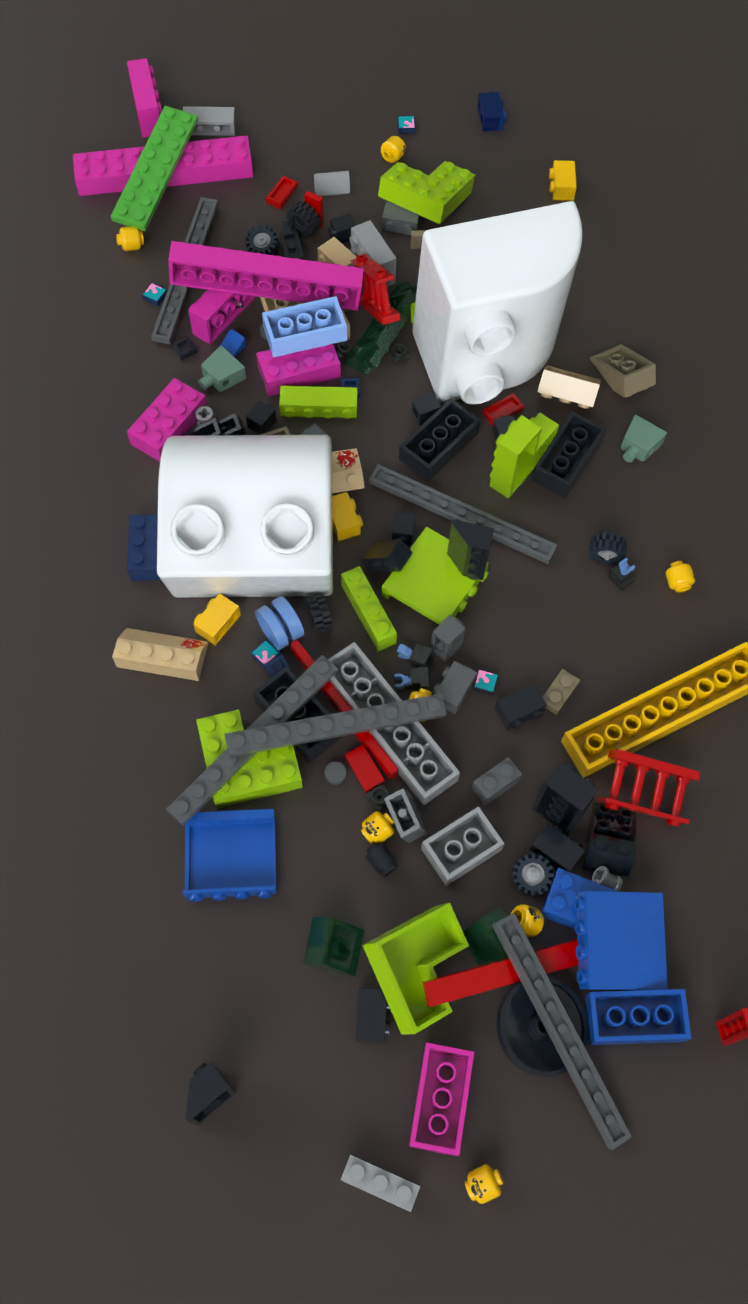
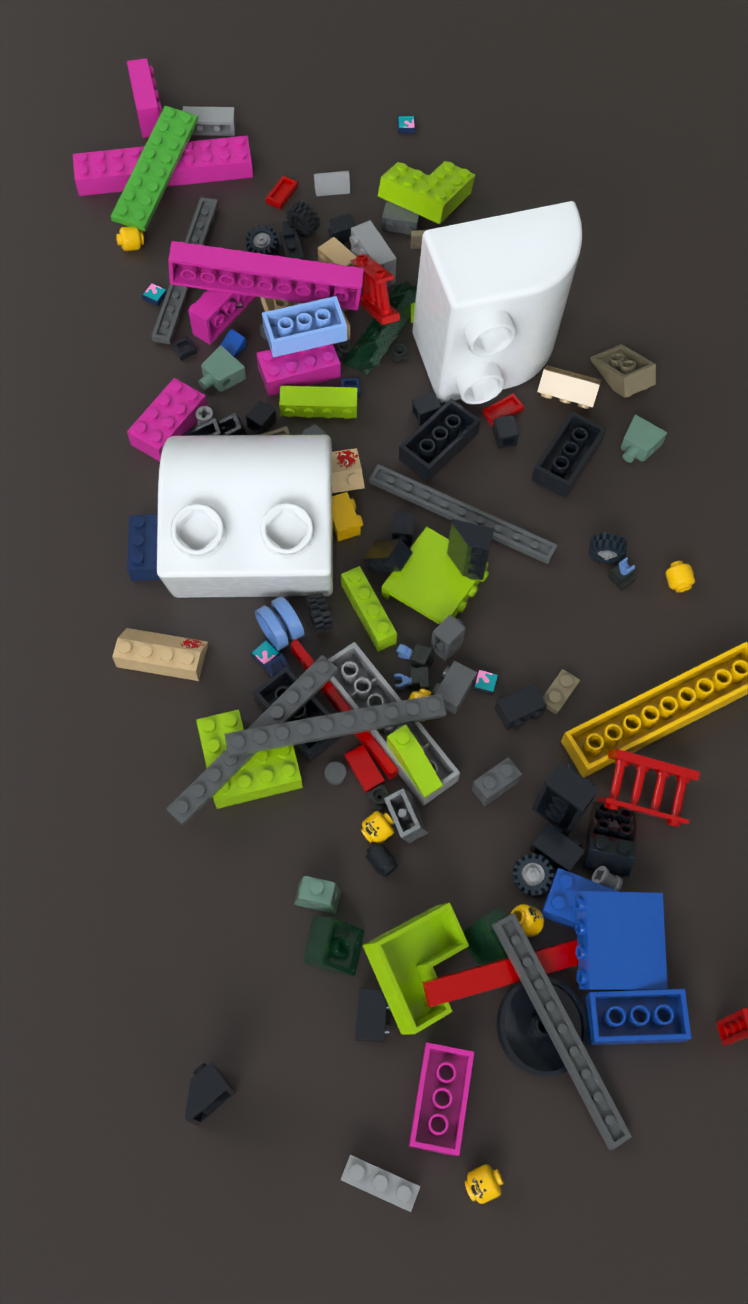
blue panel [183,809,277,902] -> none
yellow brick [193,593,241,646] -> none
red tile [304,191,324,228] -> none
yellow head [381,136,406,163] -> none
light grey brick [421,806,505,886] -> none
clear blue brick [477,92,506,132] -> none
lime piece [489,413,559,499] -> none
yellow brick [549,160,576,200] -> none
none -> sand green torso [294,876,341,914]
none -> lime slope [386,725,443,798]

